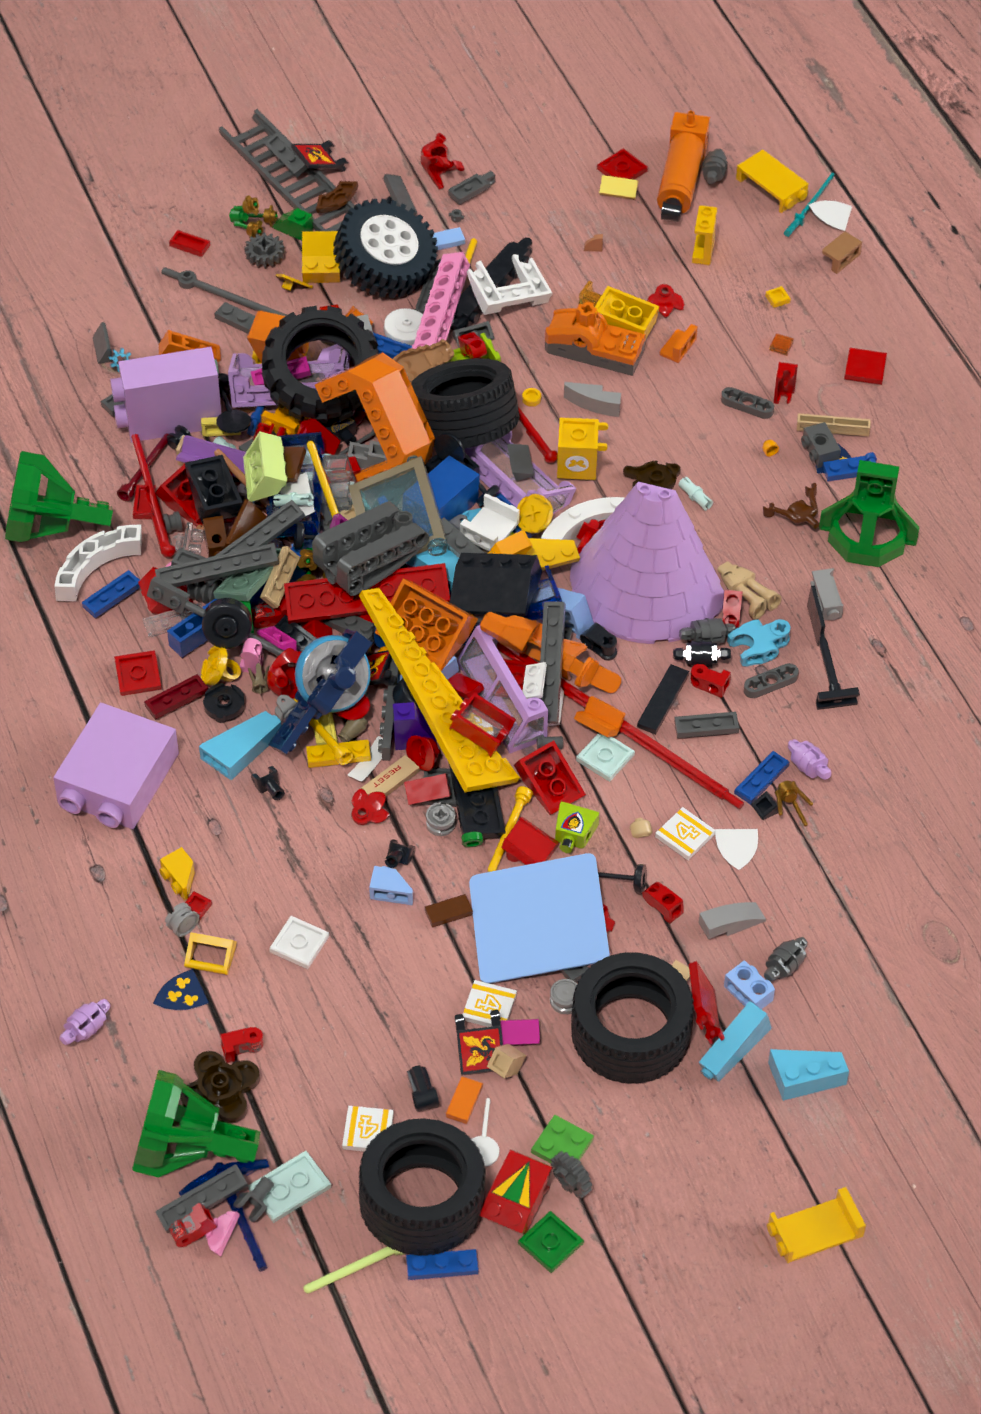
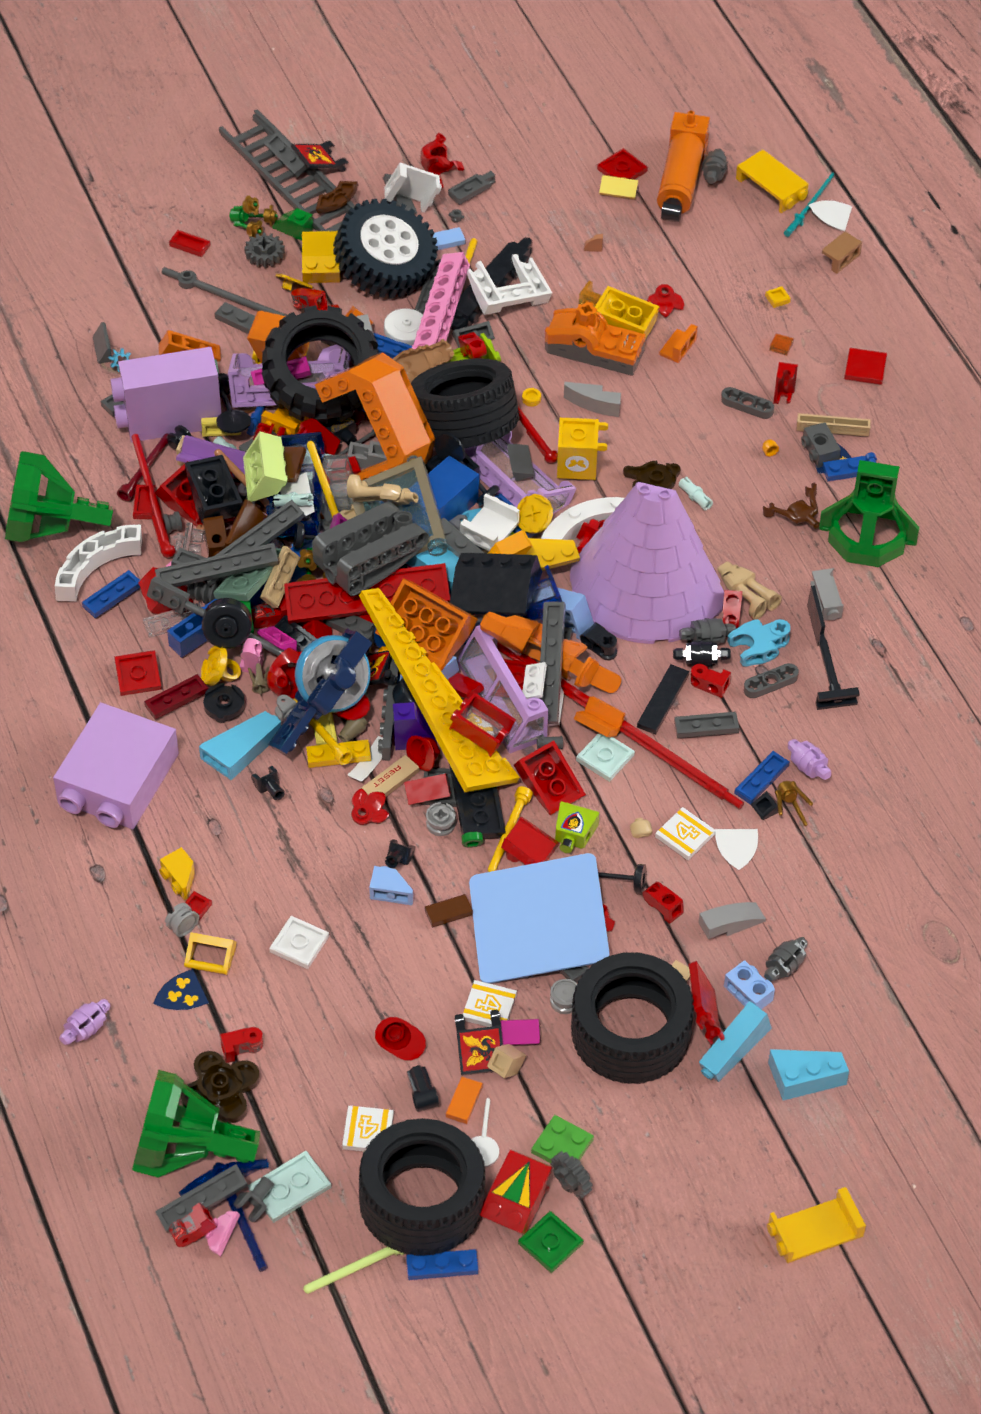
yellow panel [692,205,717,265] -> none
none -> red leg [291,288,328,310]
none -> tan piece [347,474,419,506]
none -> red piece [375,1017,426,1060]
none -> white panel [384,163,442,213]

